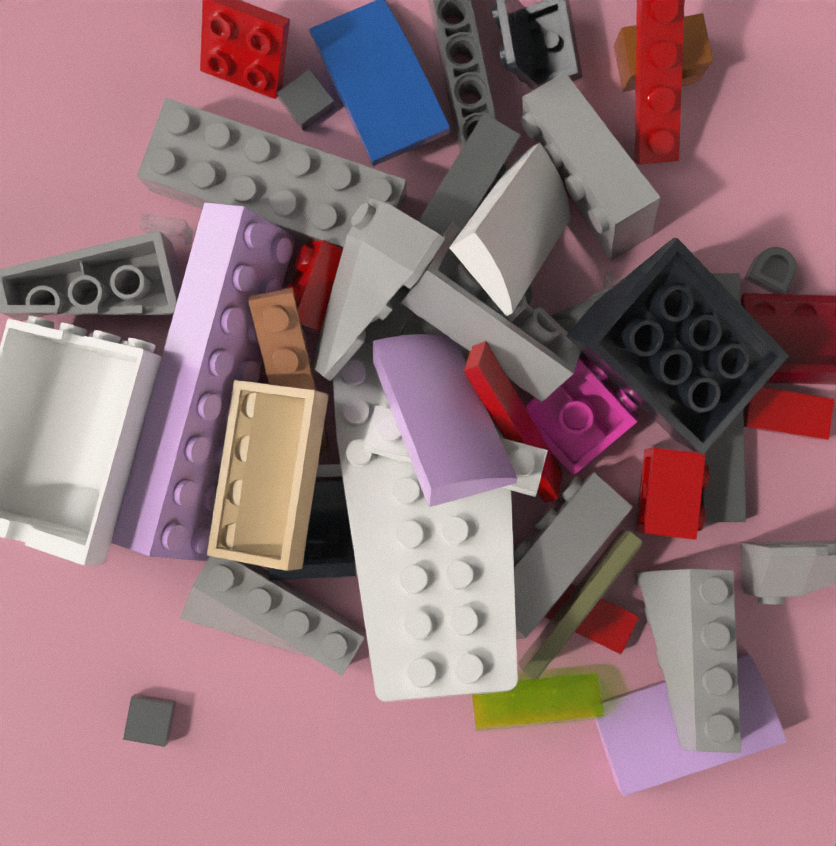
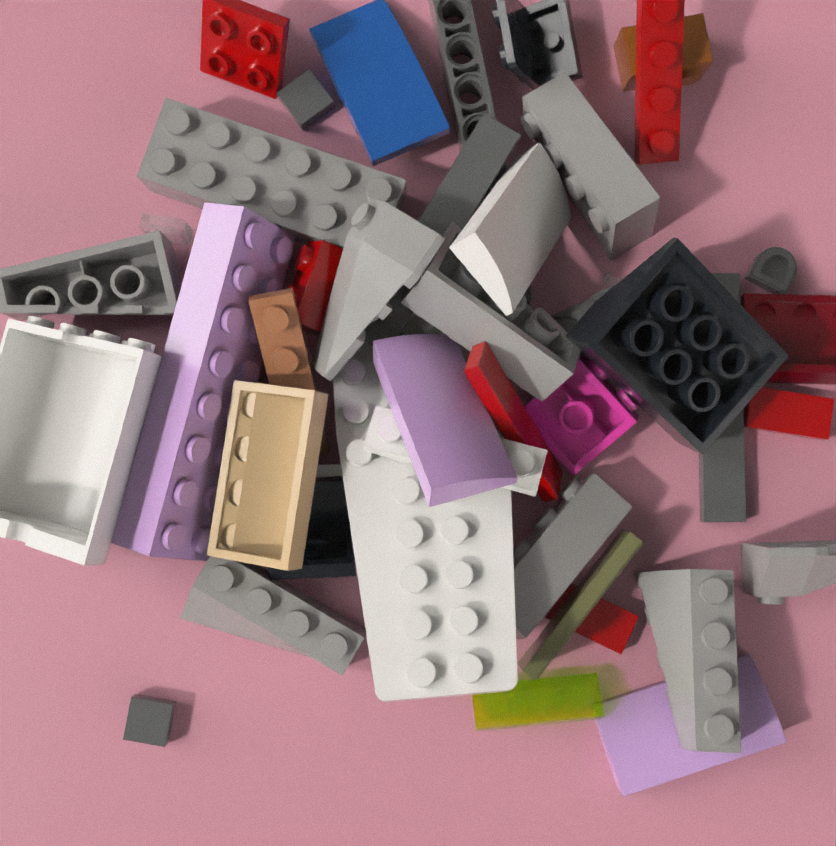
red brick [635,447,710,540] -> none

